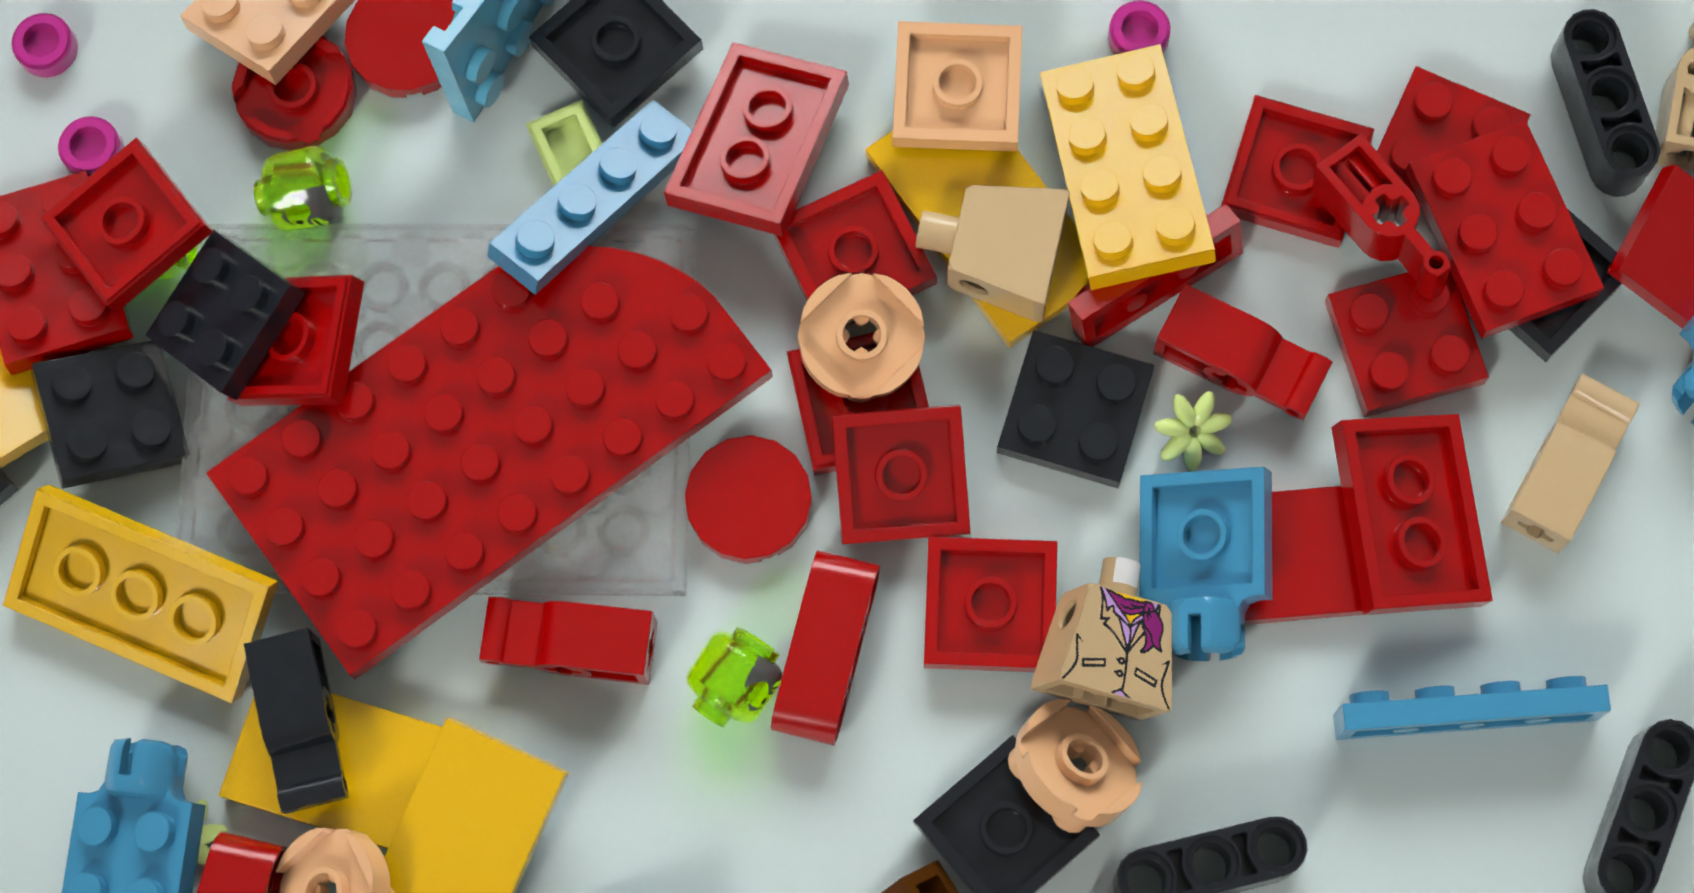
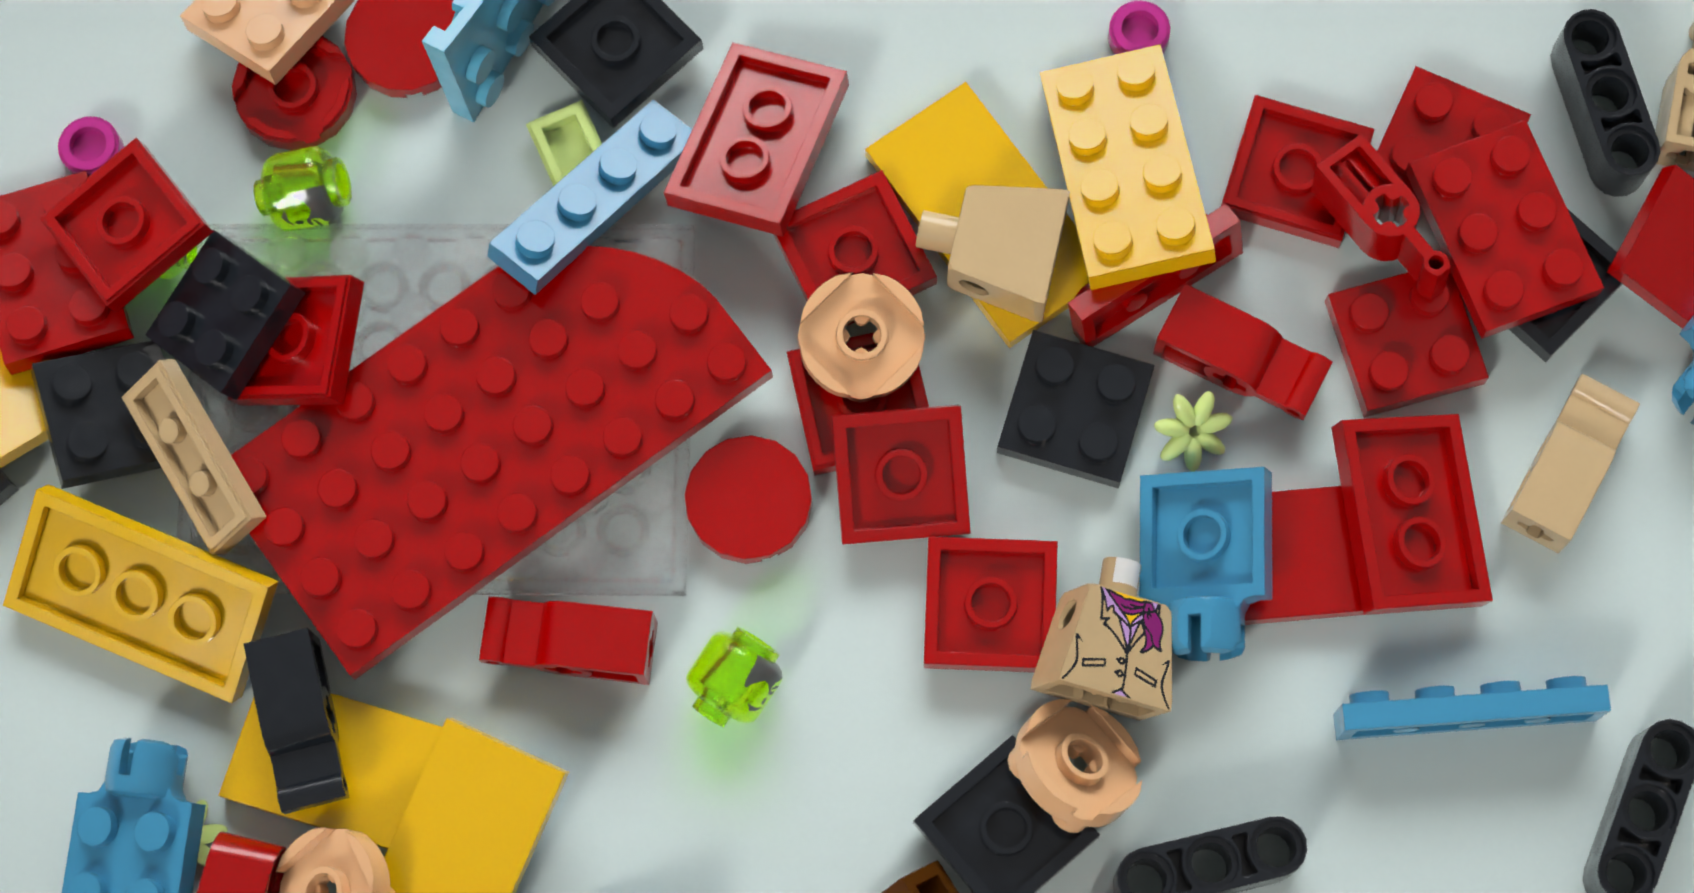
dark pink tile [11,13,78,78] -> none
red beam [771,550,880,746] -> none
light nougat plate [892,21,1022,152] -> none
none -> tan tile [121,359,267,555]

